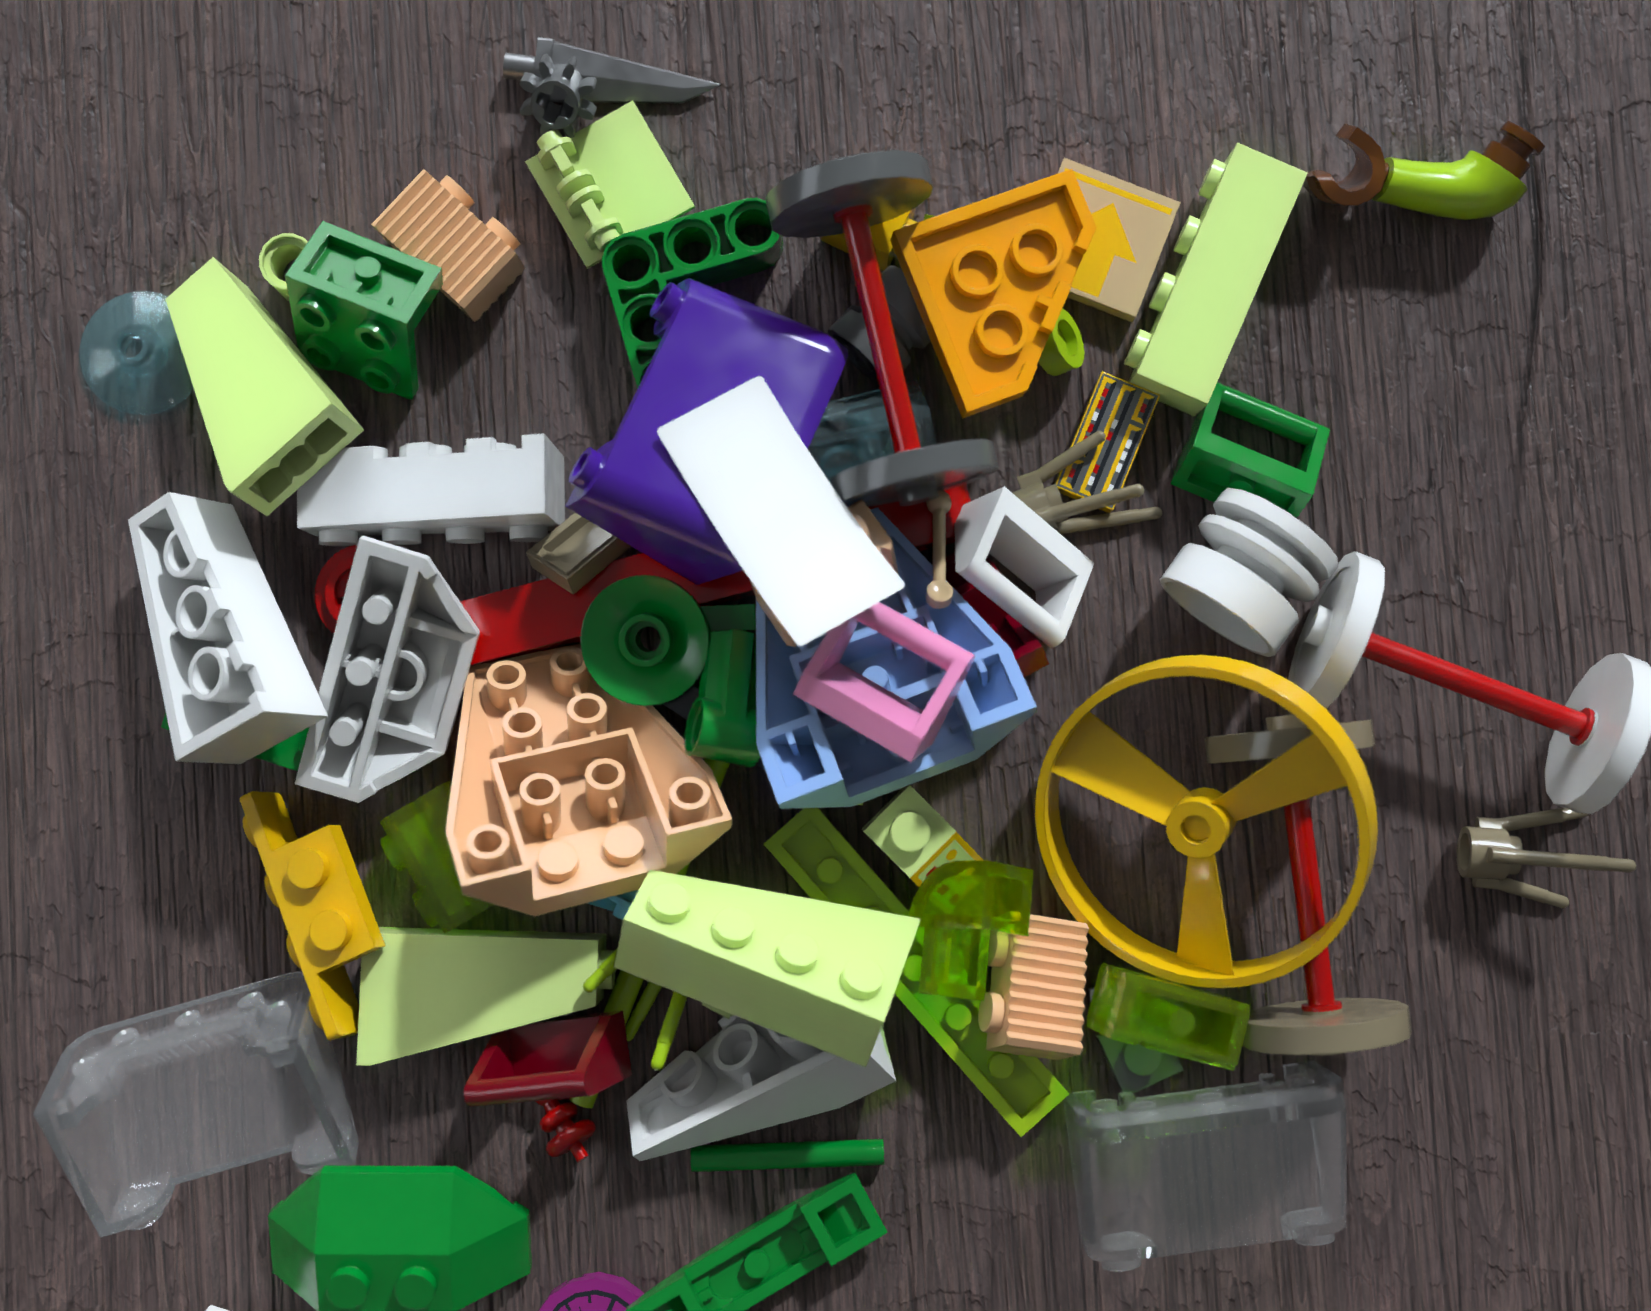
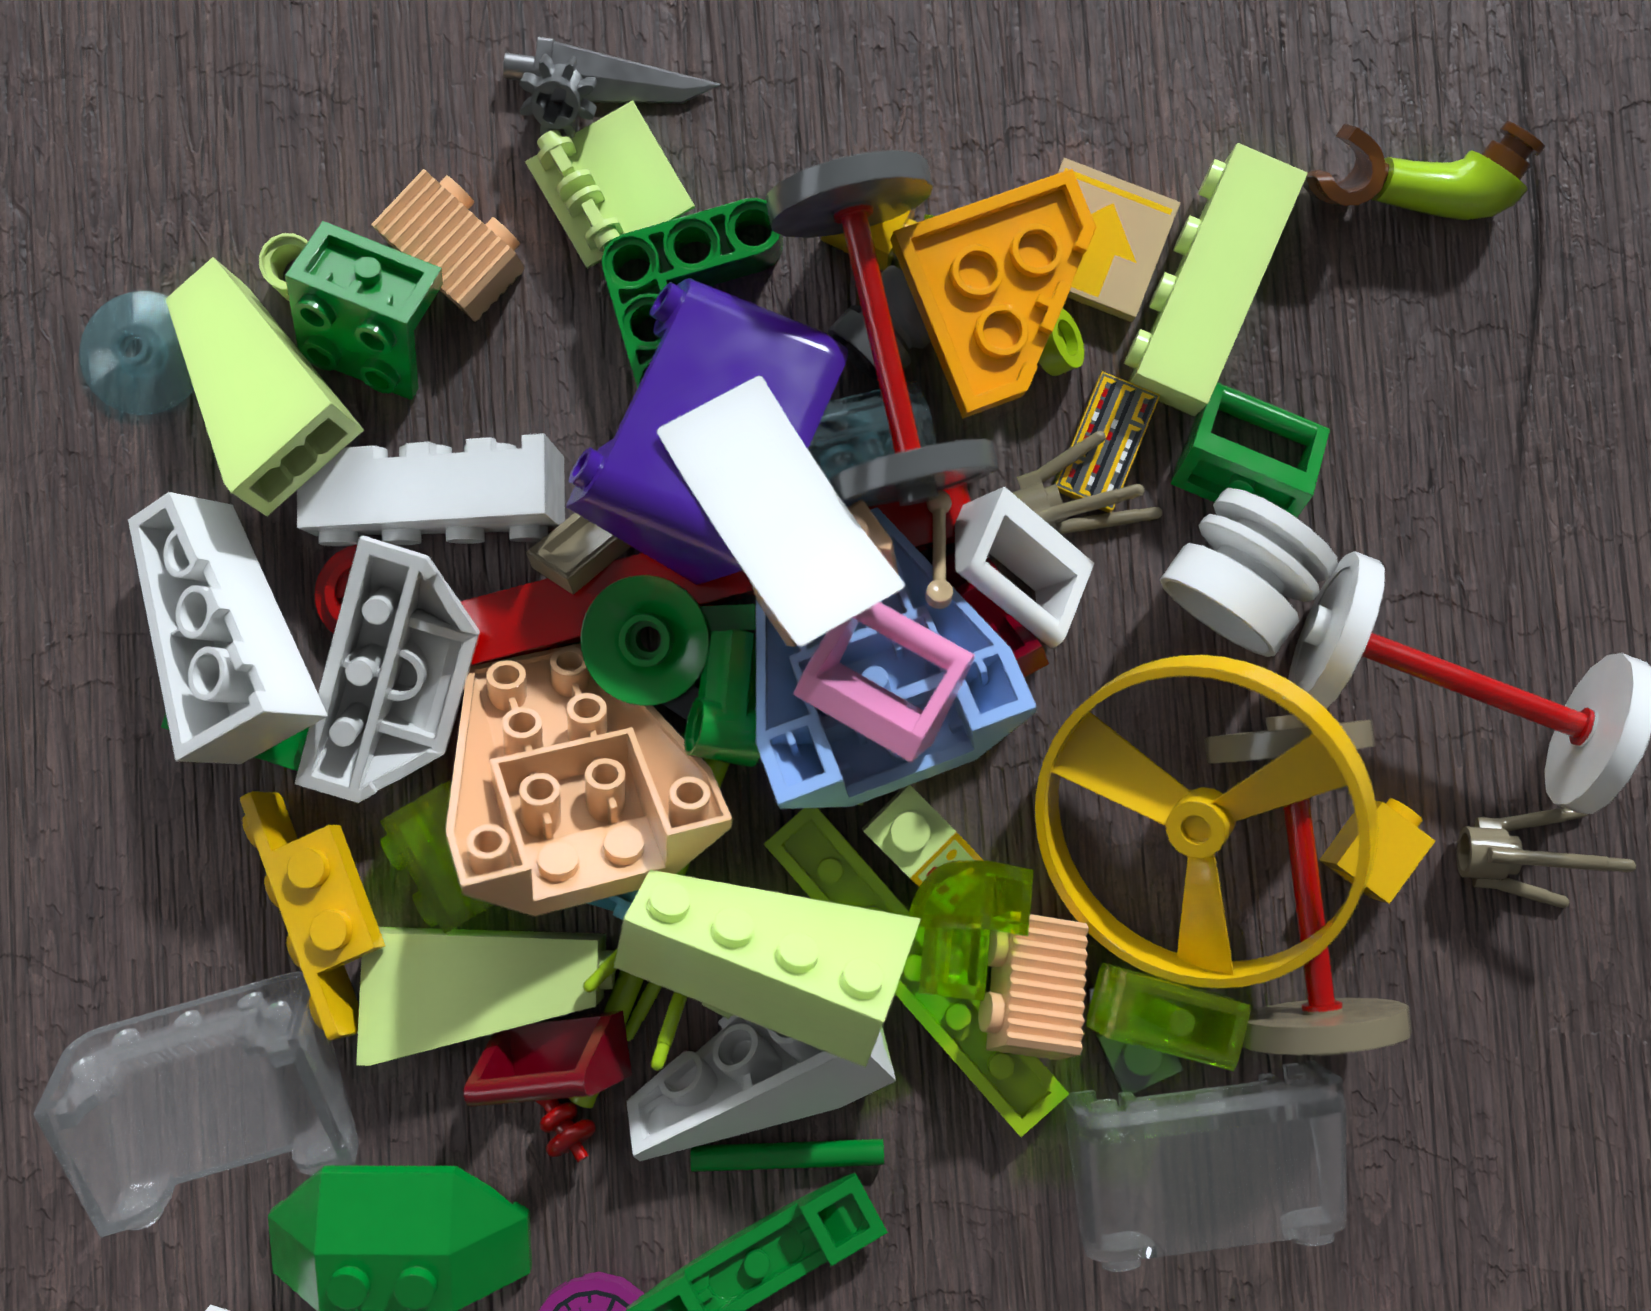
none -> yellow brick [1319,798,1435,904]

